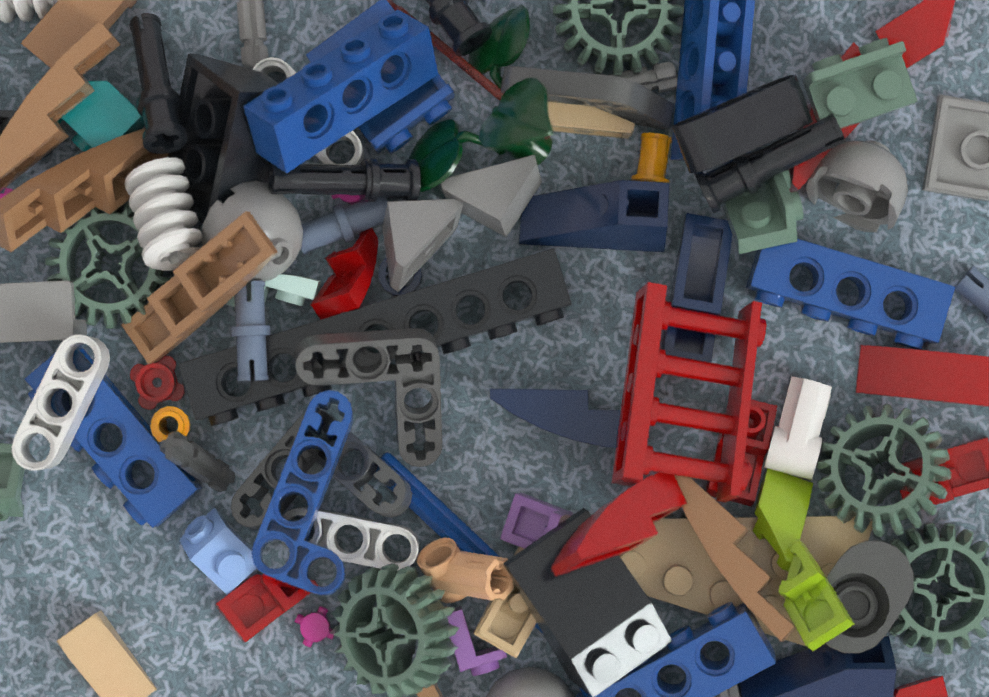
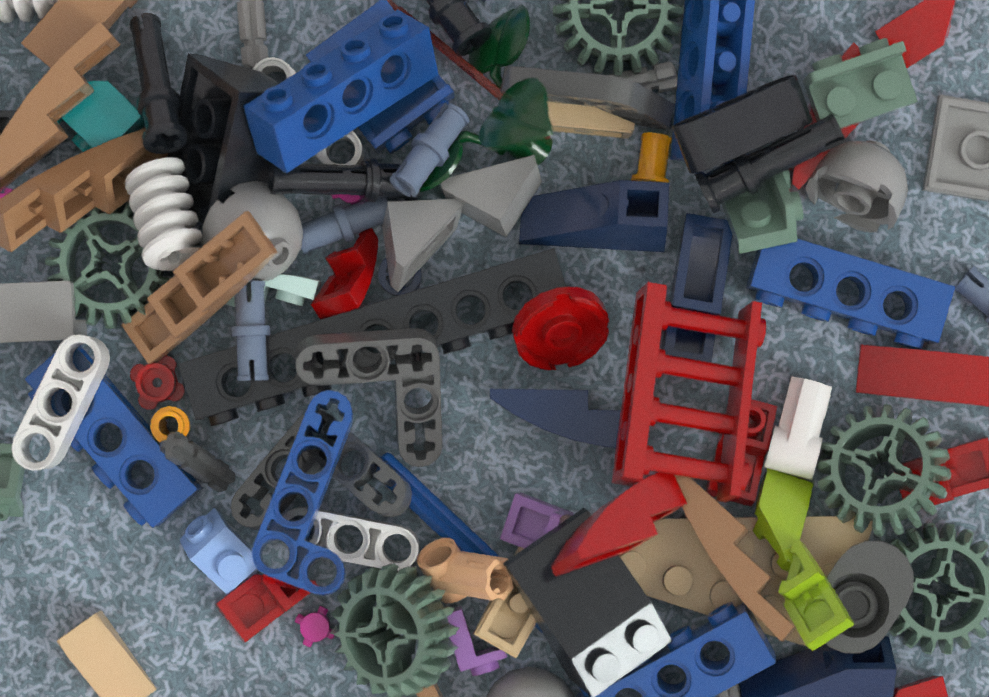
none -> sand blue pin [389,103,470,197]
none -> red tile [512,287,610,370]

